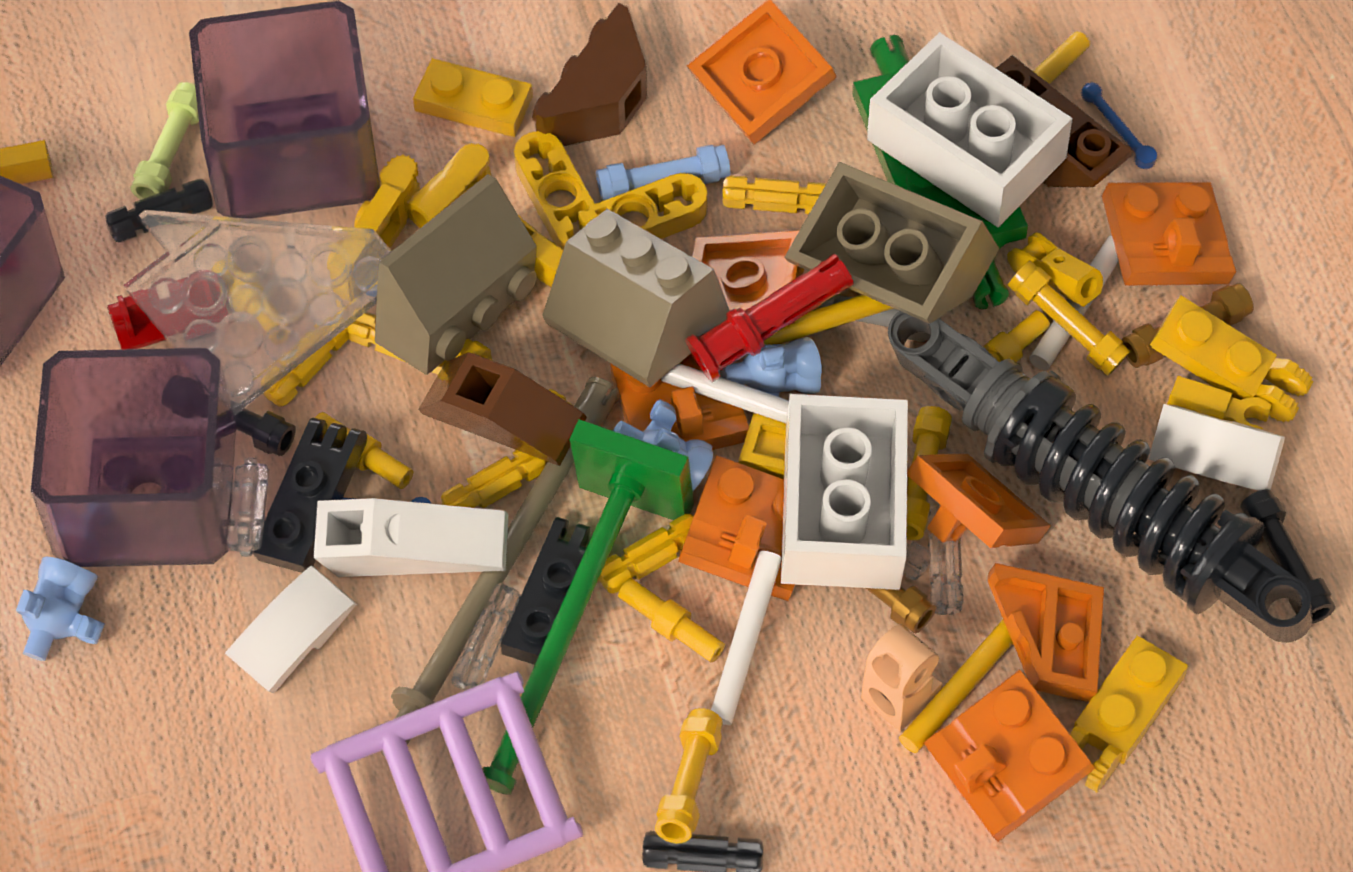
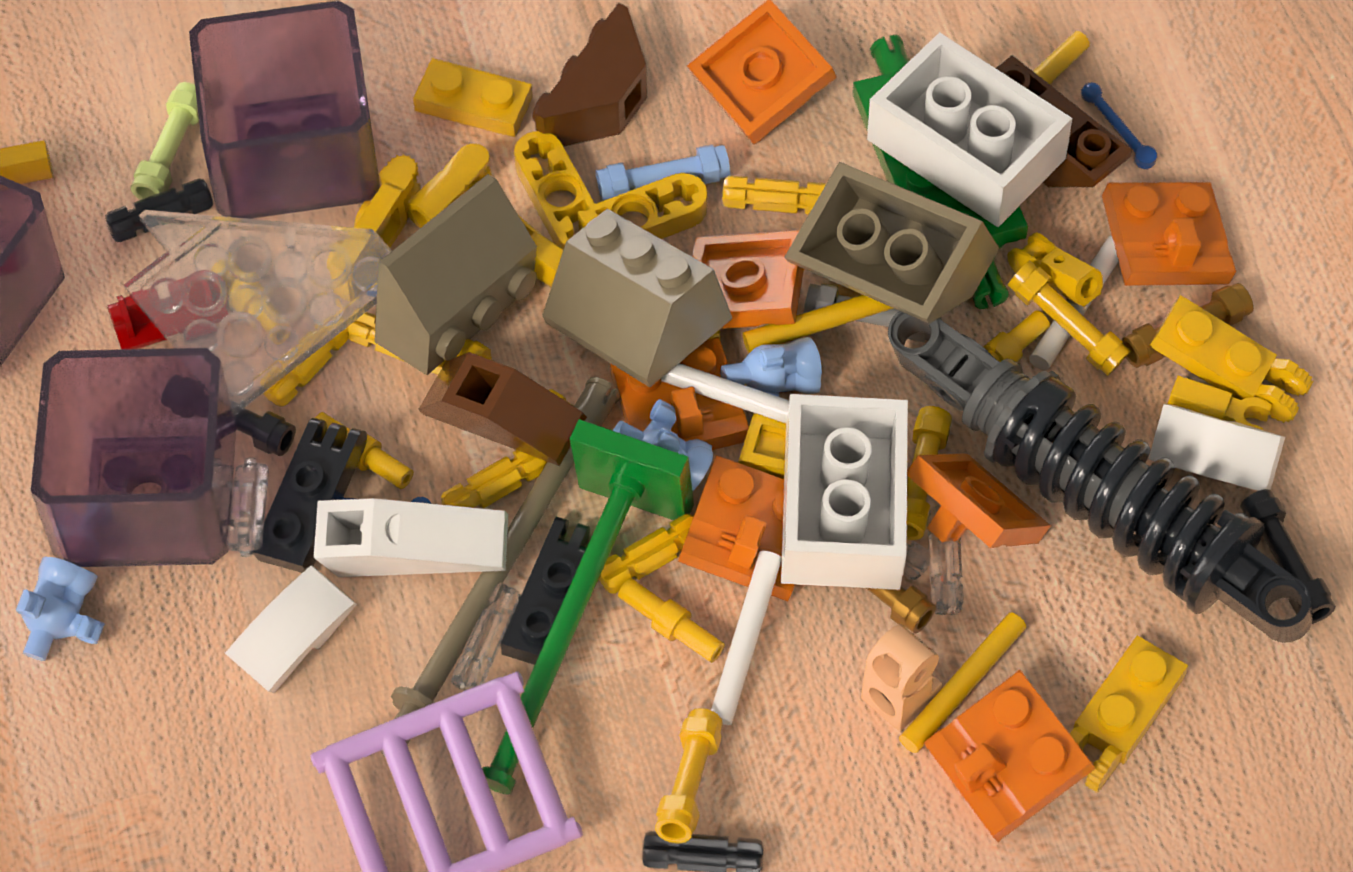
red pin [685,254,854,383] -> none
orange wing [987,563,1104,702] -> none

